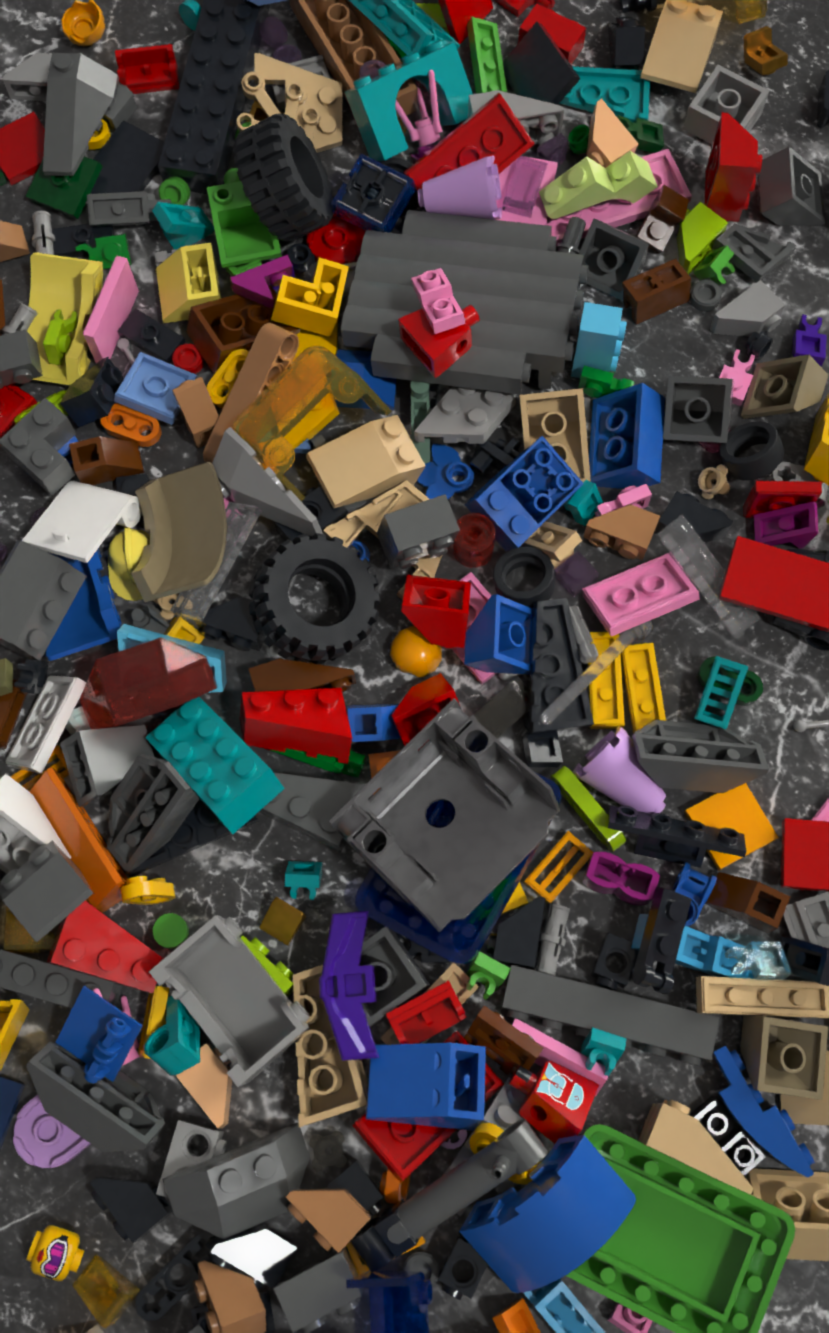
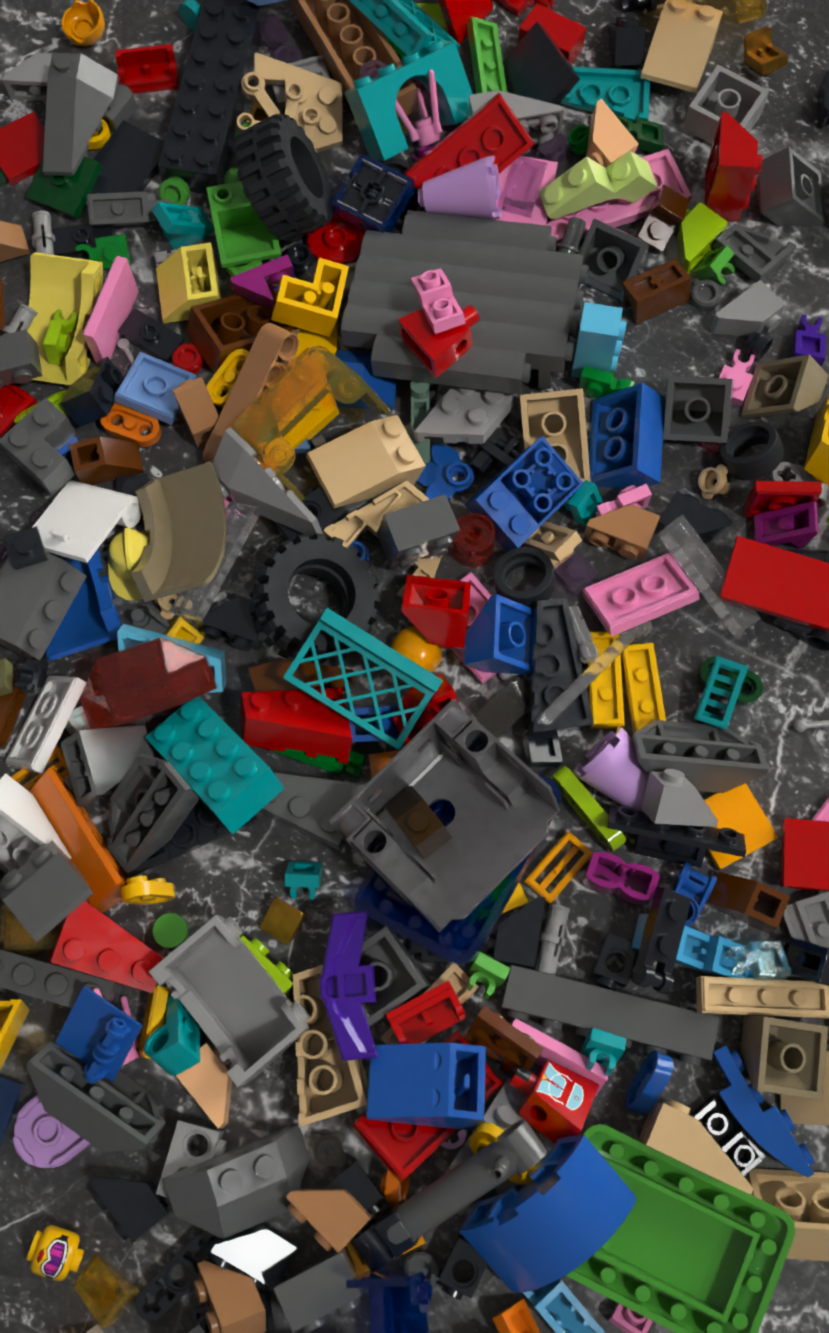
none -> black plate [5,526,48,570]
none -> teal fence [283,608,443,750]
none -> dark brown slope [384,785,452,859]
none -> blue beam [625,1051,674,1116]
none -> light grey slope [641,769,718,827]

